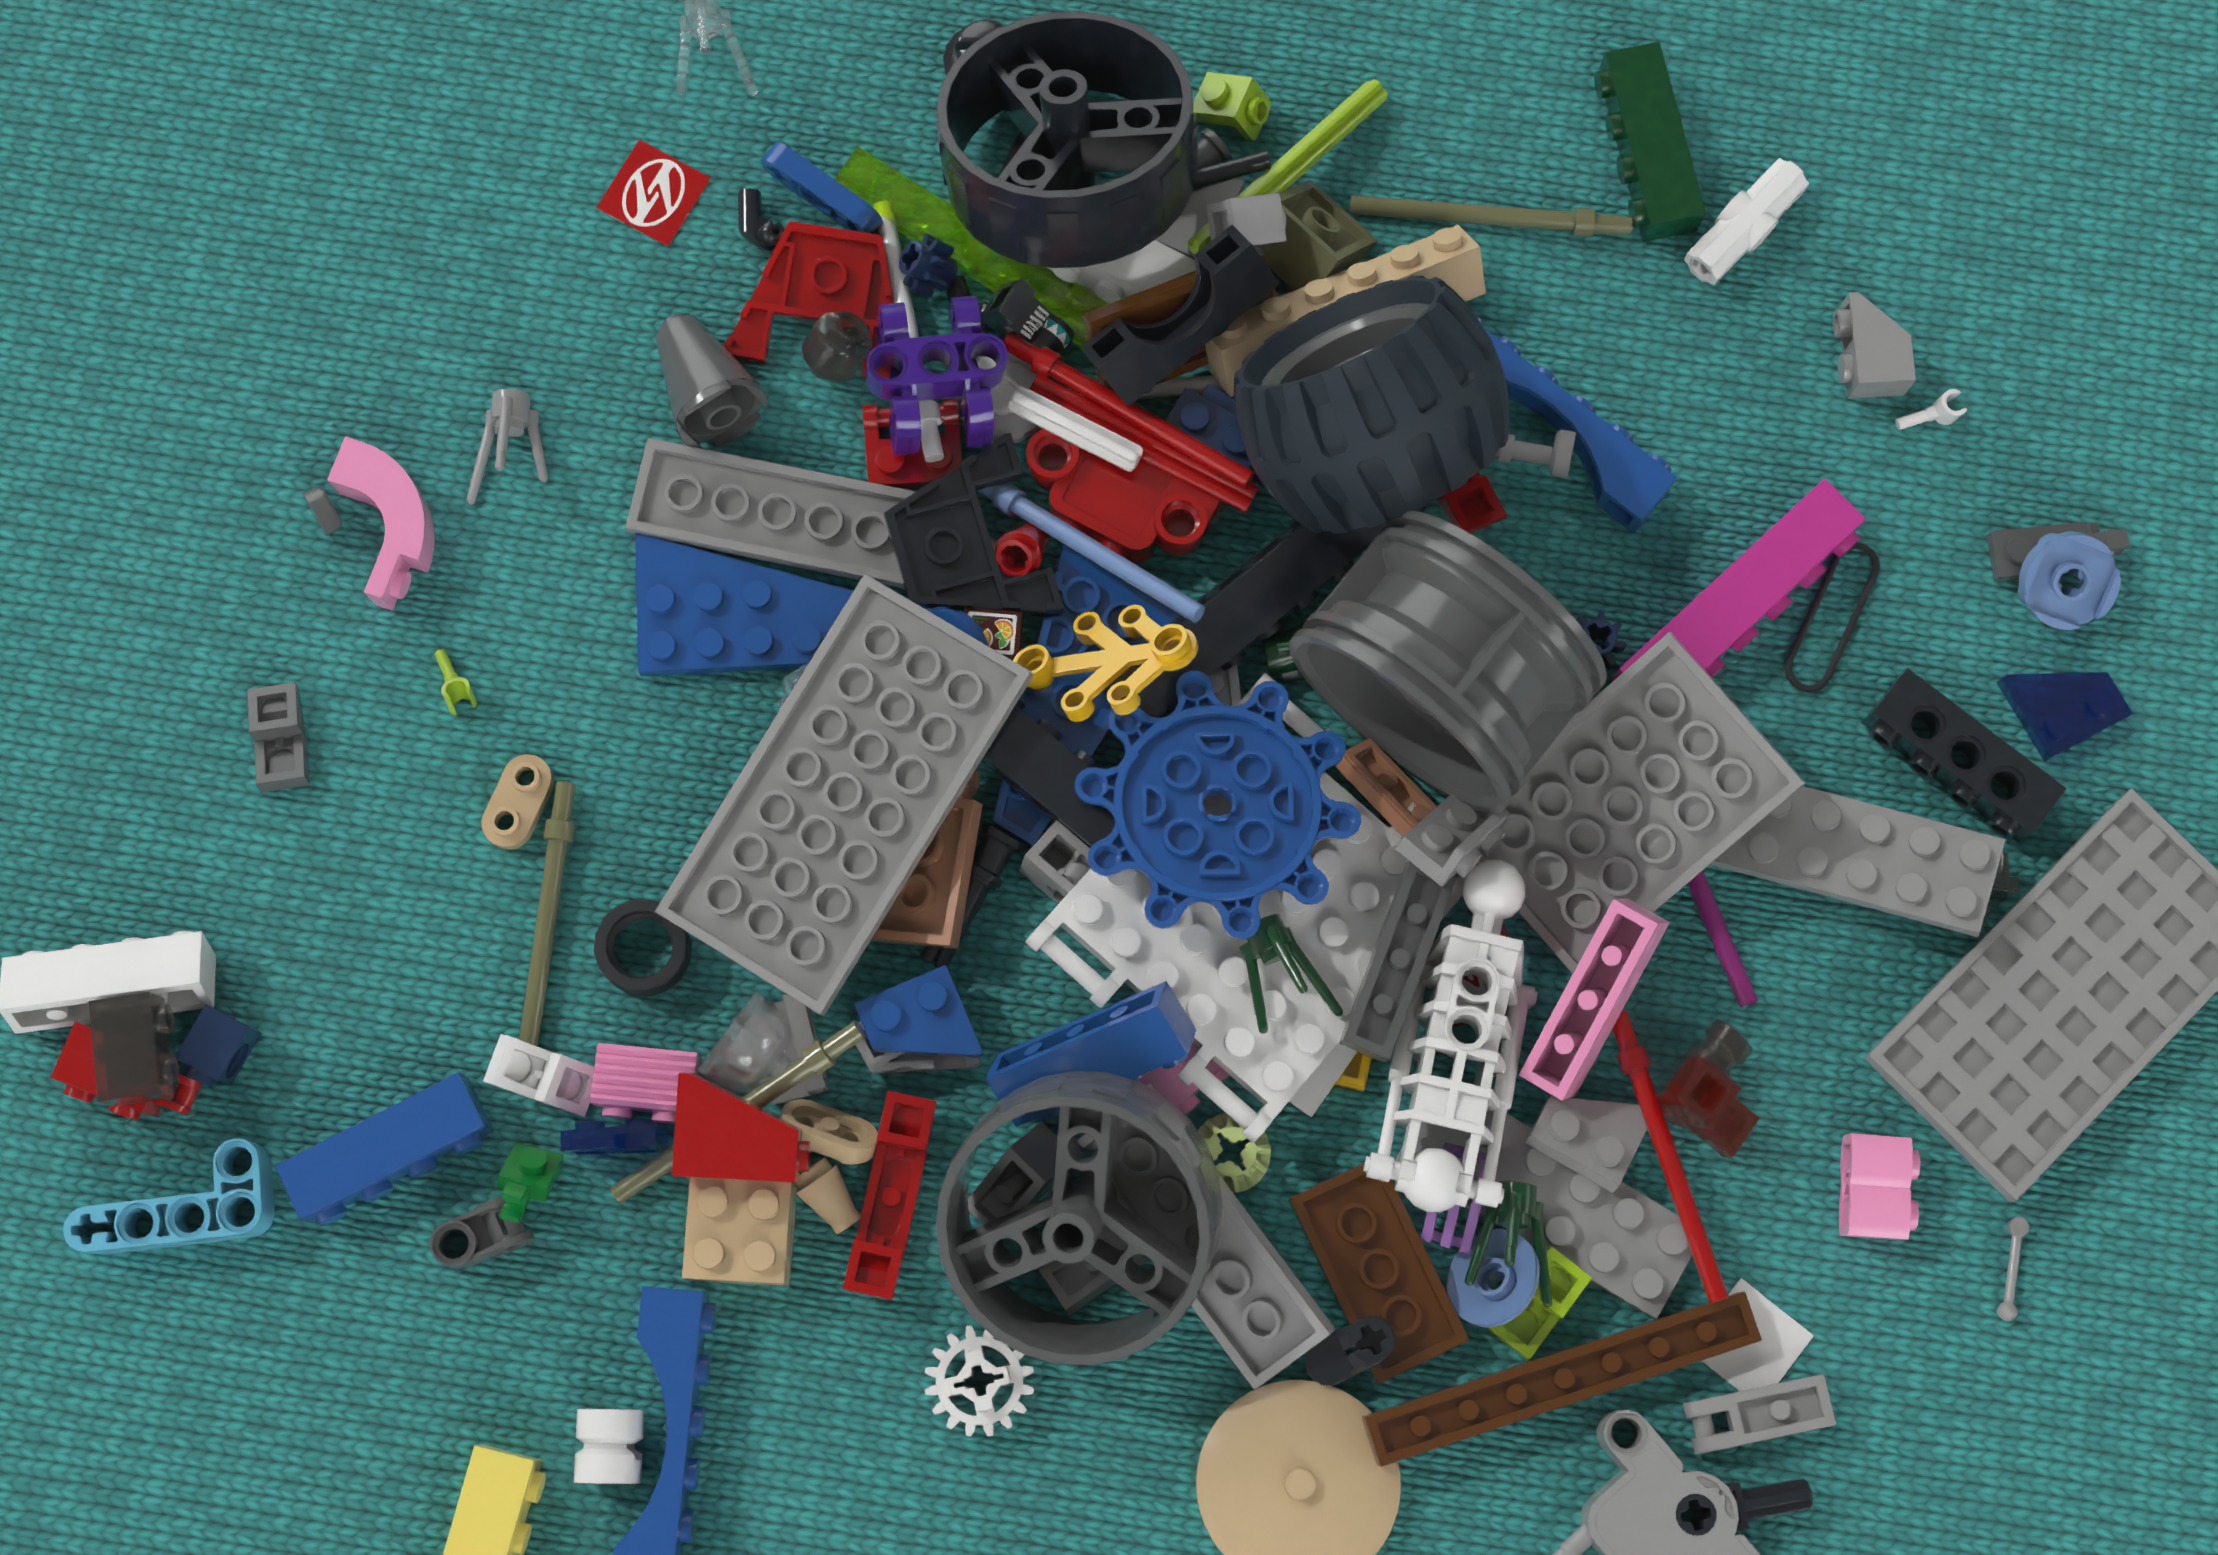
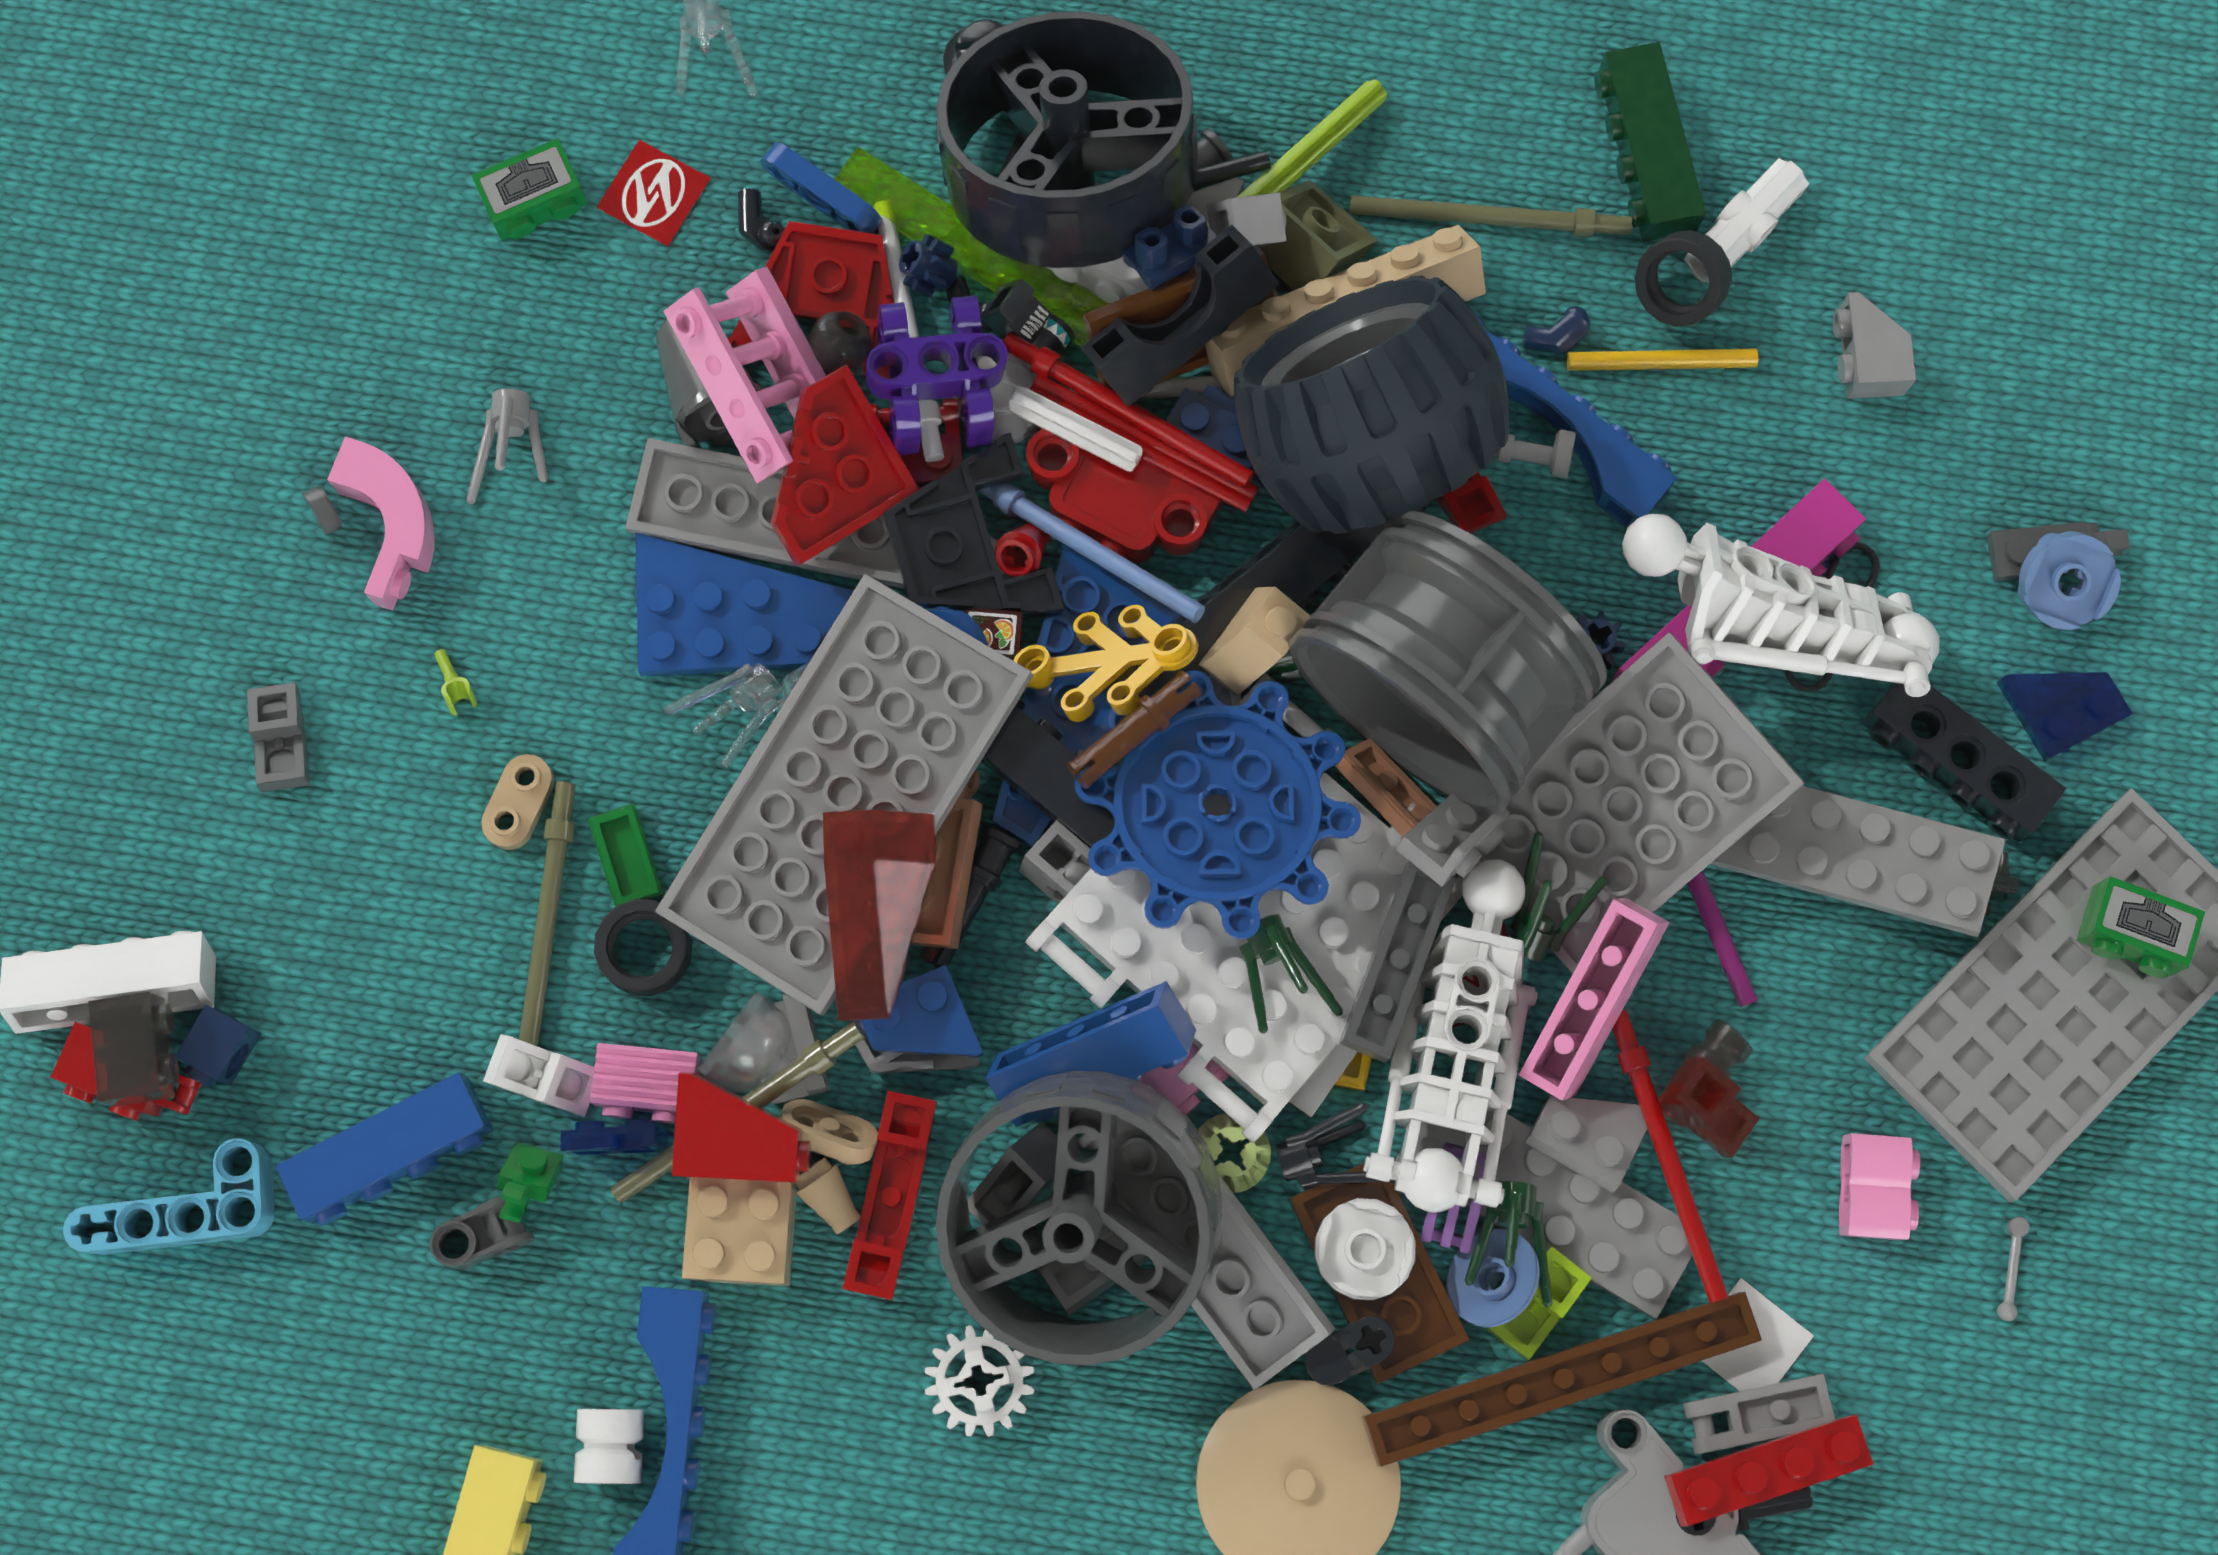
lime bracket [1193,72,1271,141] -> none
white hand [1895,389,1967,430] -> none
none -> brick [471,138,588,241]
none -> green tile [588,803,664,907]
none -> bright pink fence [663,267,826,483]
none -> clear plant [665,663,782,768]
none -> red plate [771,364,919,566]
none -> clear red wedge [823,810,936,1021]
none -> reddish brown pin [1066,670,1201,789]
none -> dark blue hips [1122,204,1217,290]
none -> tan slope [1199,587,1310,695]
none -> black plant [1276,1103,1395,1189]
none -> white tile [1314,1198,1416,1301]
none -> dark green plant [1510,832,1607,962]
none -> dark blue arm [1523,306,1590,353]
none -> yellow bar [1567,349,1758,371]
none -> white piece [1622,514,1940,697]
none -> black tyre [1634,230,1732,326]
none -> red plate [1664,1414,1874,1527]
none -> brick [2076,876,2205,978]

